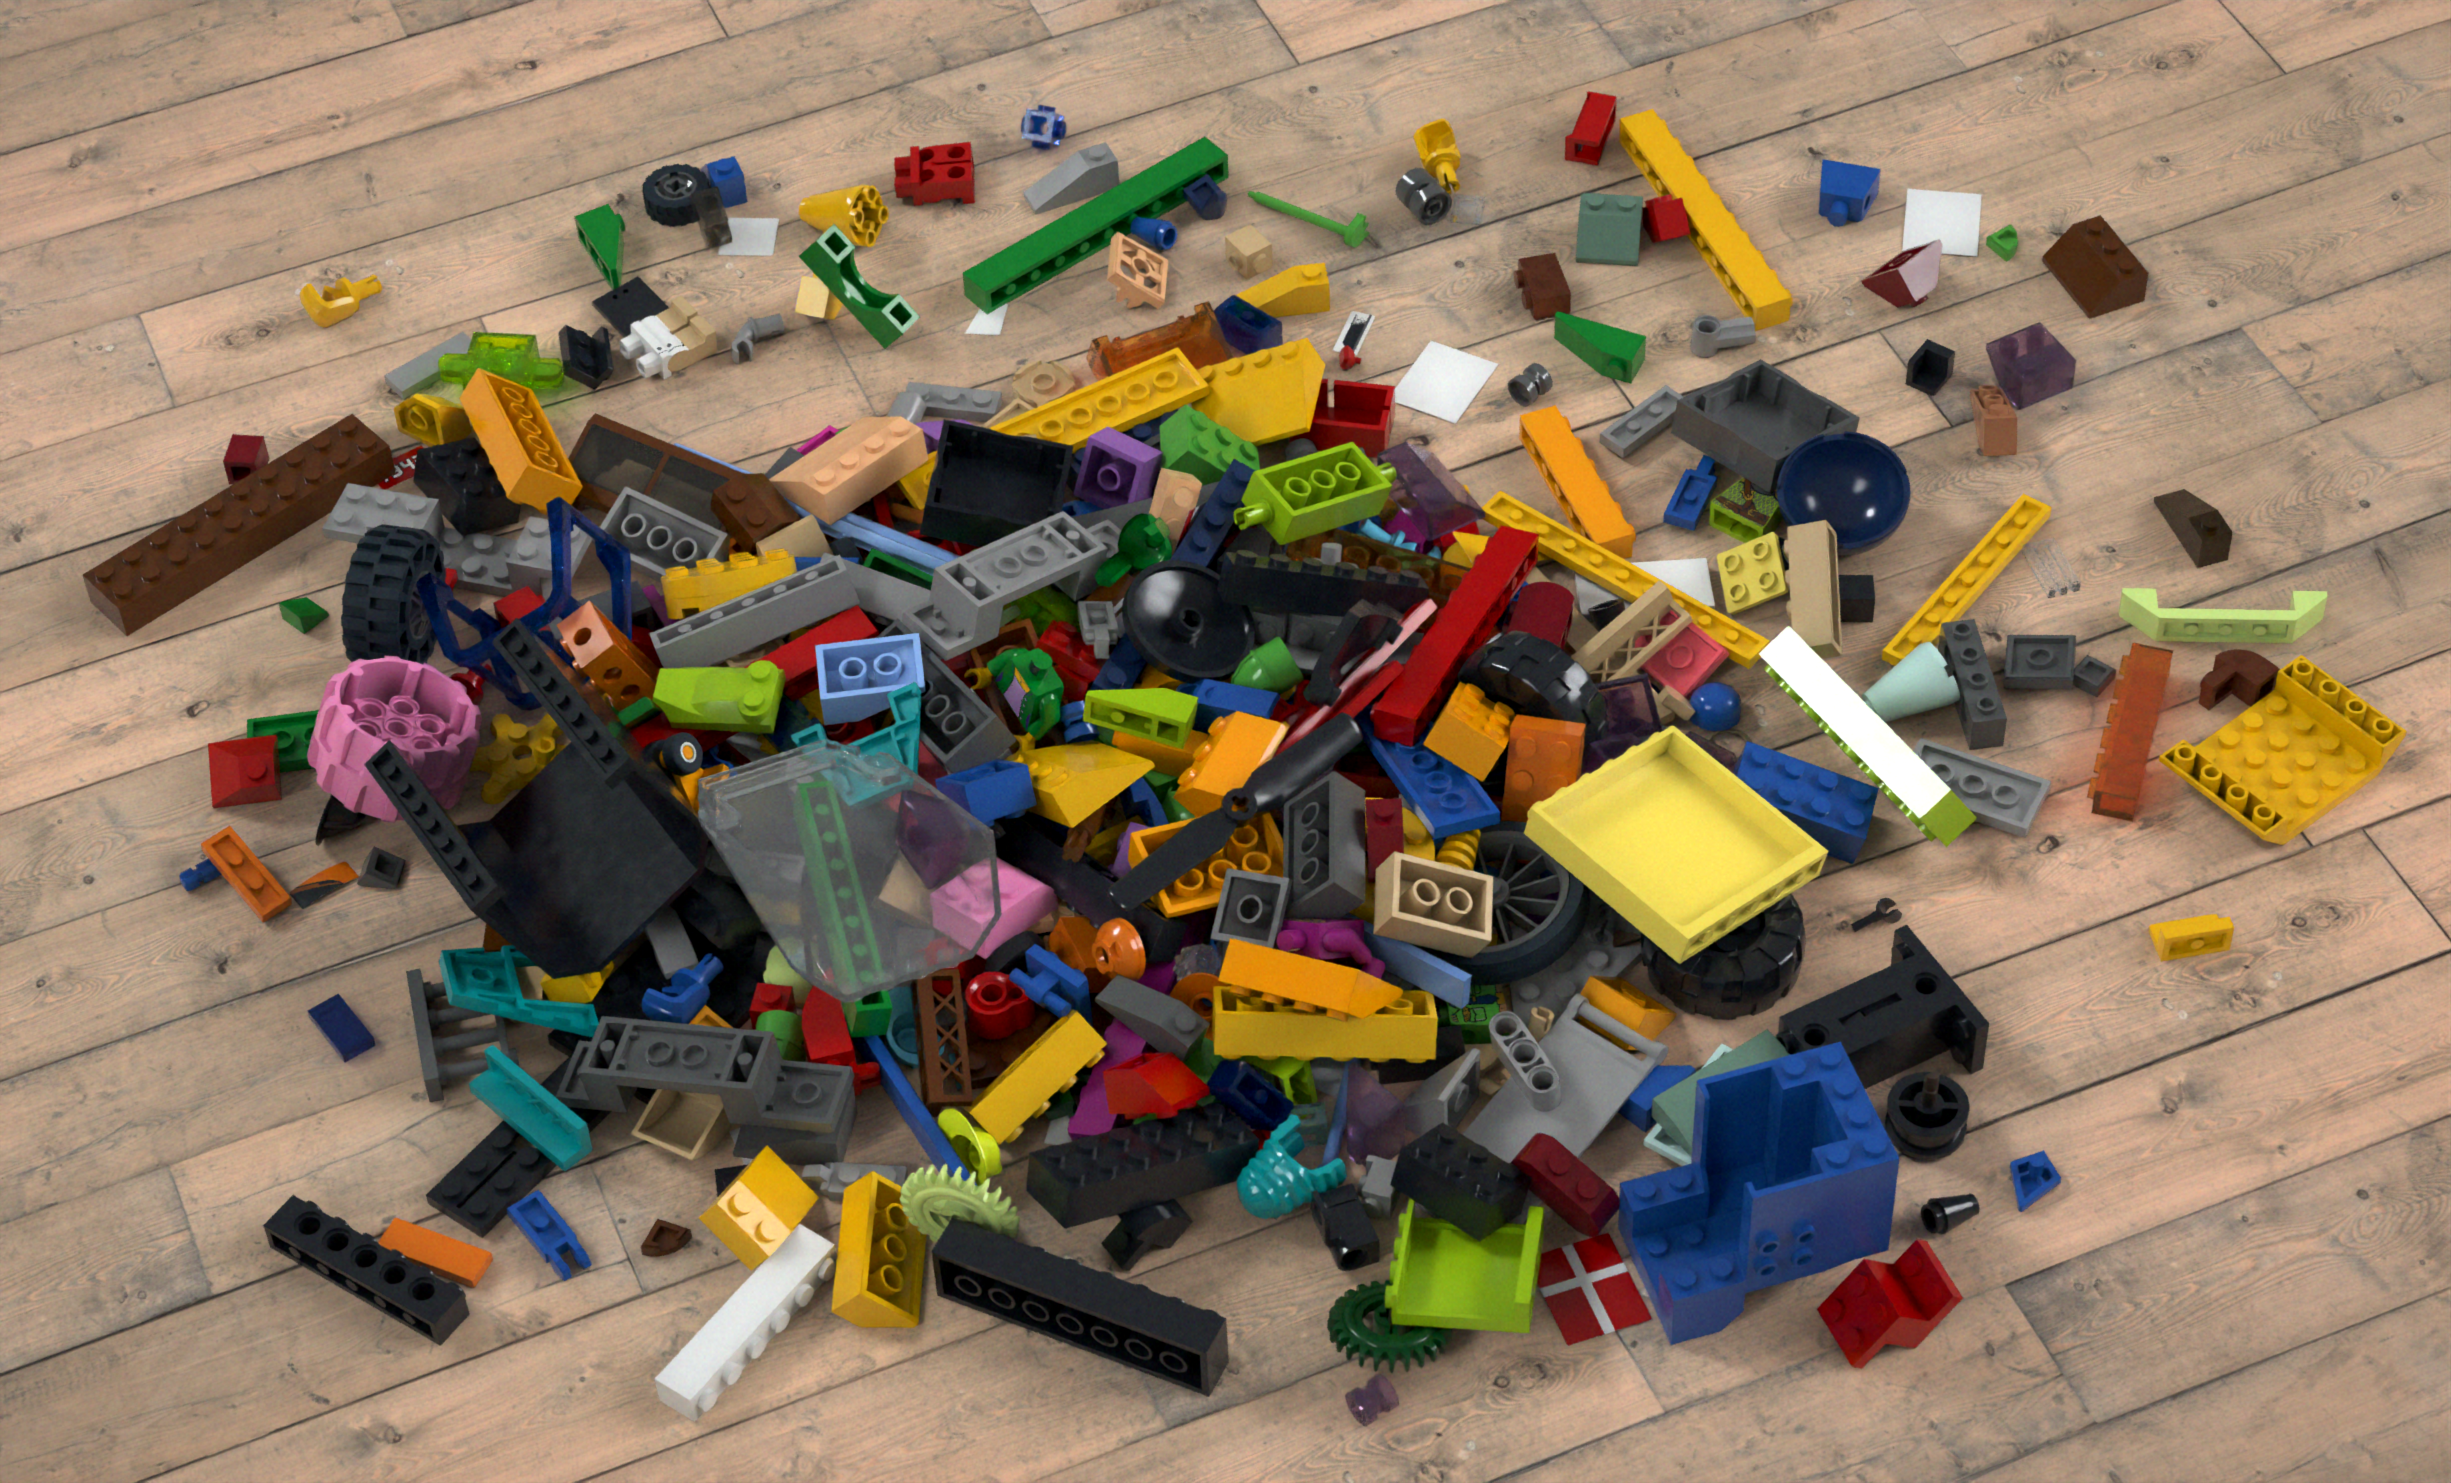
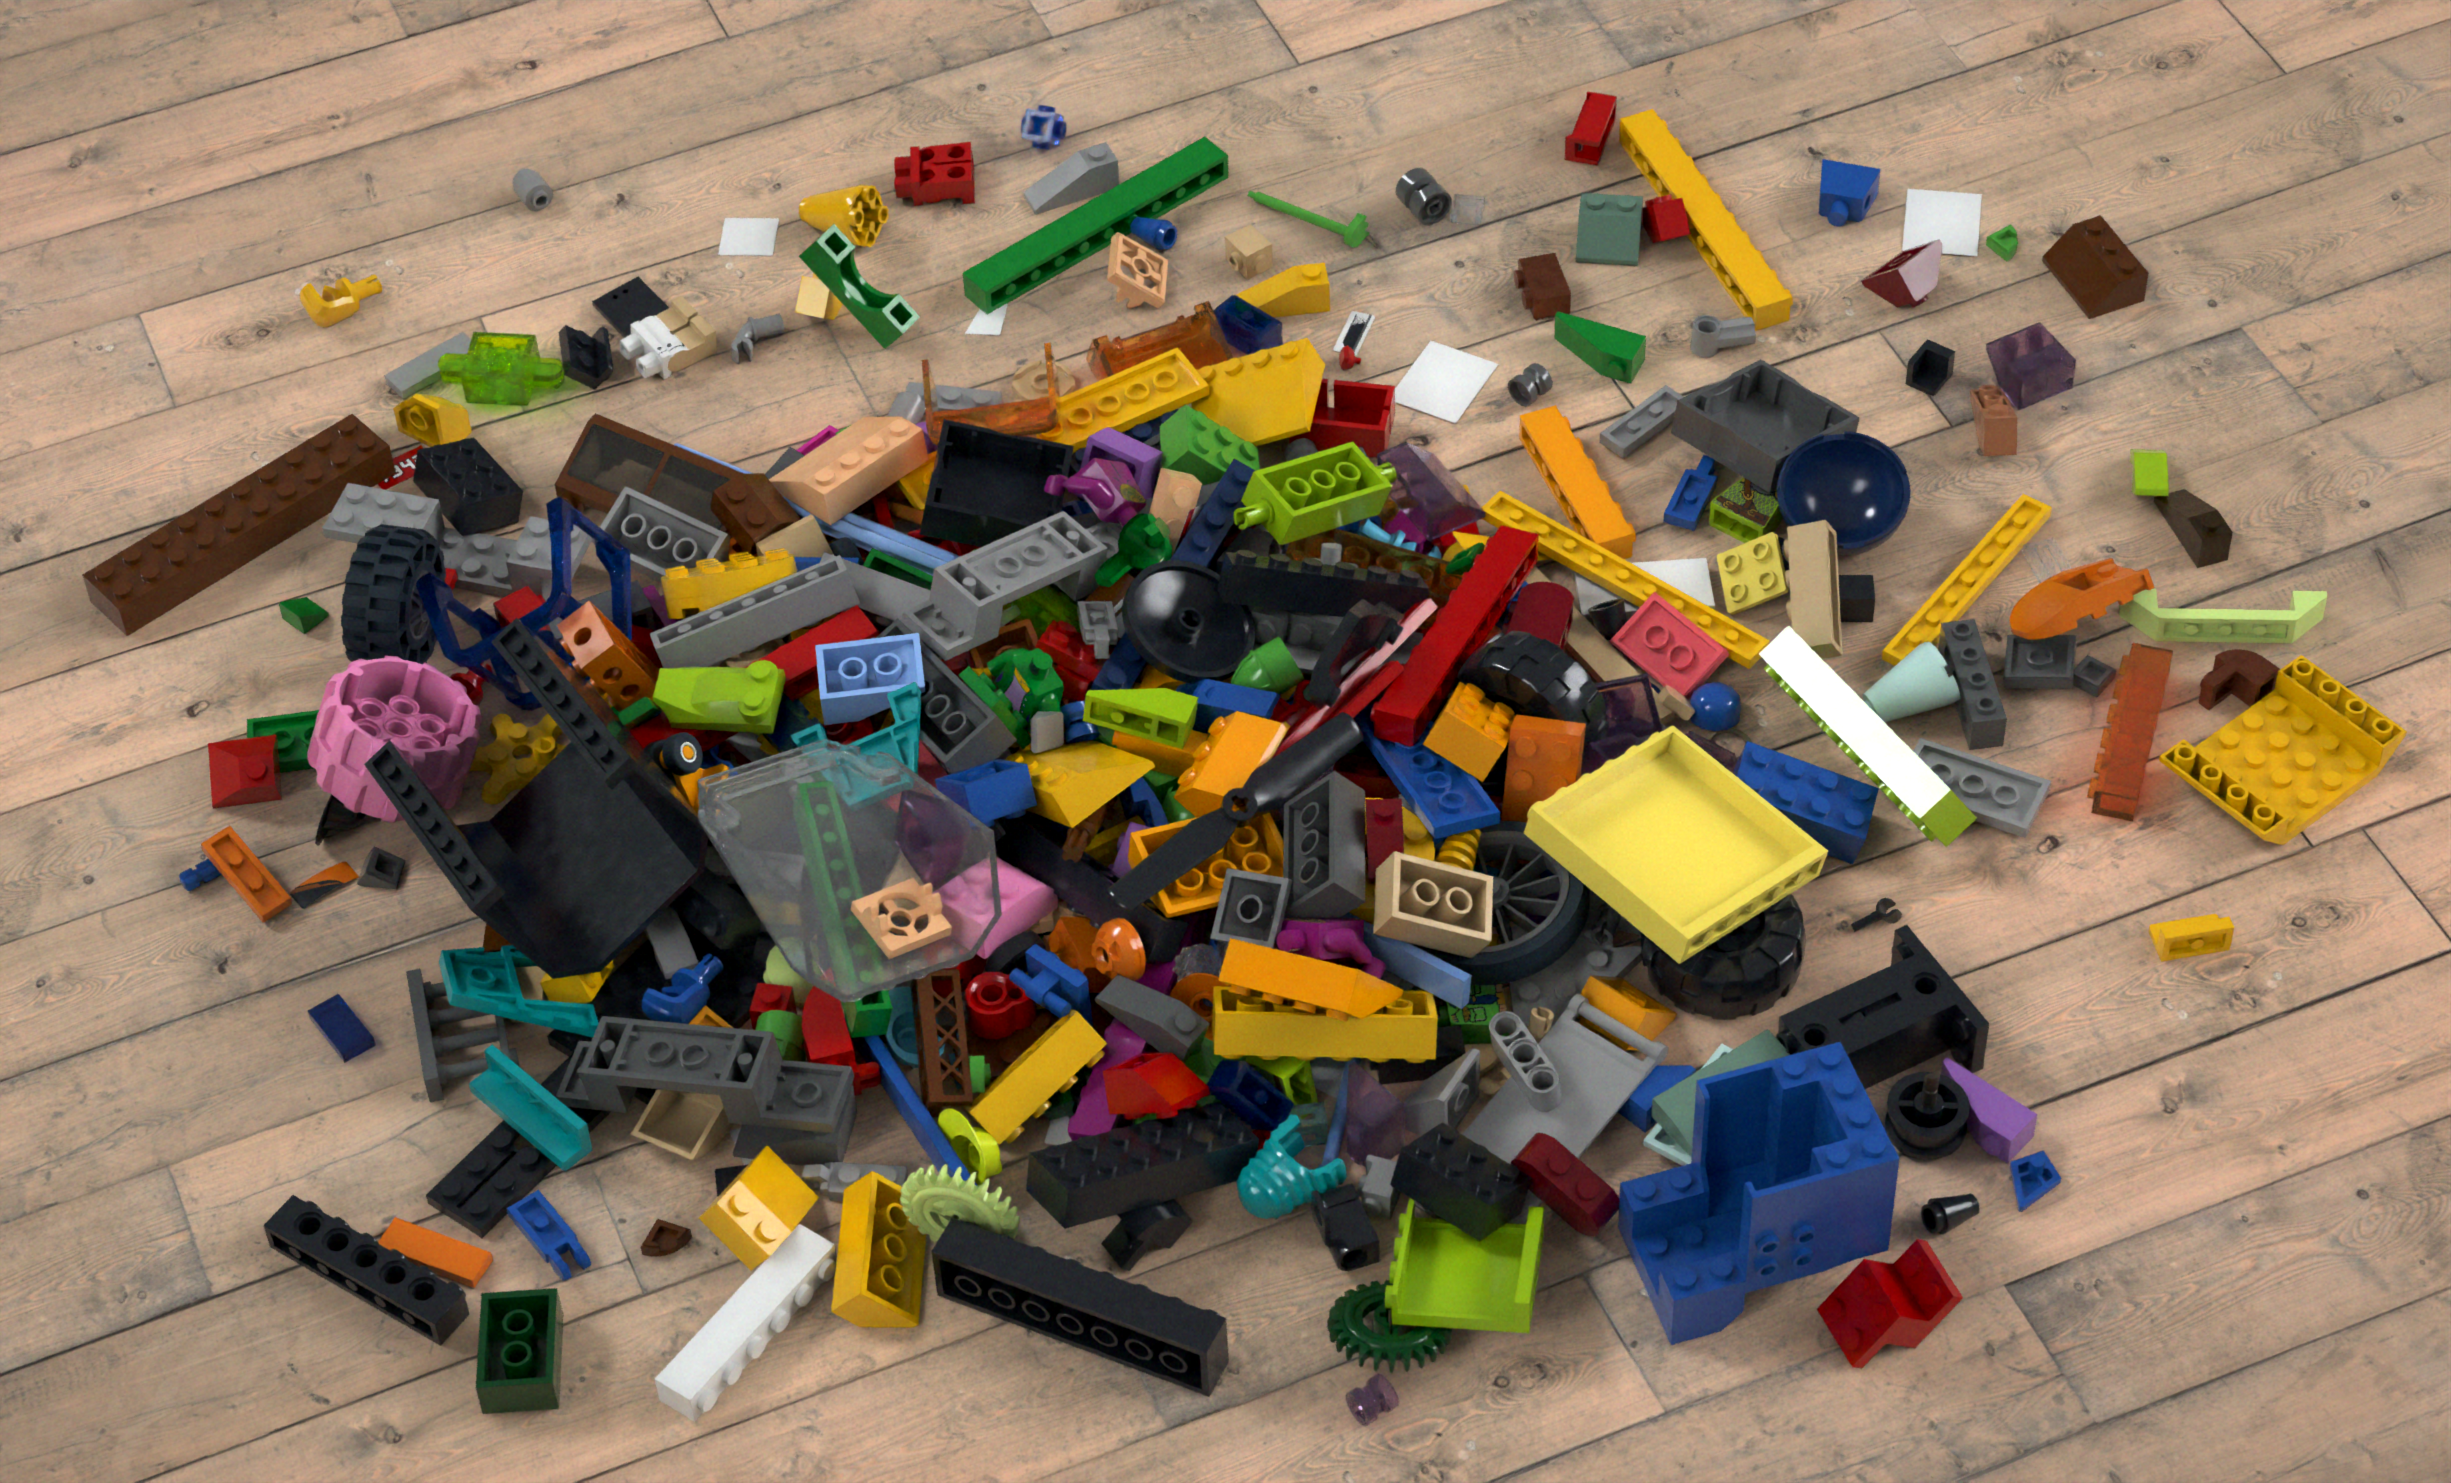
dark red brick [223,434,270,485] -> none
light orange brick [459,368,583,518] -> none
green slope [574,204,626,290] -> none
black wheel [642,164,712,227] -> none
clear smoke leg [688,186,732,249] -> none
blue slope [700,156,748,210] -> none
dark blue plate [1183,174,1227,220] -> none
yellow piece [1414,118,1461,194] -> none
red sticker [1537,1233,1652,1346] -> none
tan fence [1571,580,1693,698] -> none
none -> dark green brick [476,1288,564,1414]
none -> light grey brick [513,169,553,211]
none -> light nougat piece [851,878,952,959]
none -> clear orange windscreen [922,343,1061,446]
none -> green plate [959,666,1031,749]
none -> bright green plate [968,1056,991,1093]
none -> light grey slope [1030,711,1064,753]
none -> magenta torso [1044,458,1147,528]
none -> green slope [1445,542,1485,575]
none -> medium lavender slope [1941,1057,2037,1164]
none -> orange slope [2010,558,2155,640]
none -> lime slope [2130,449,2169,496]

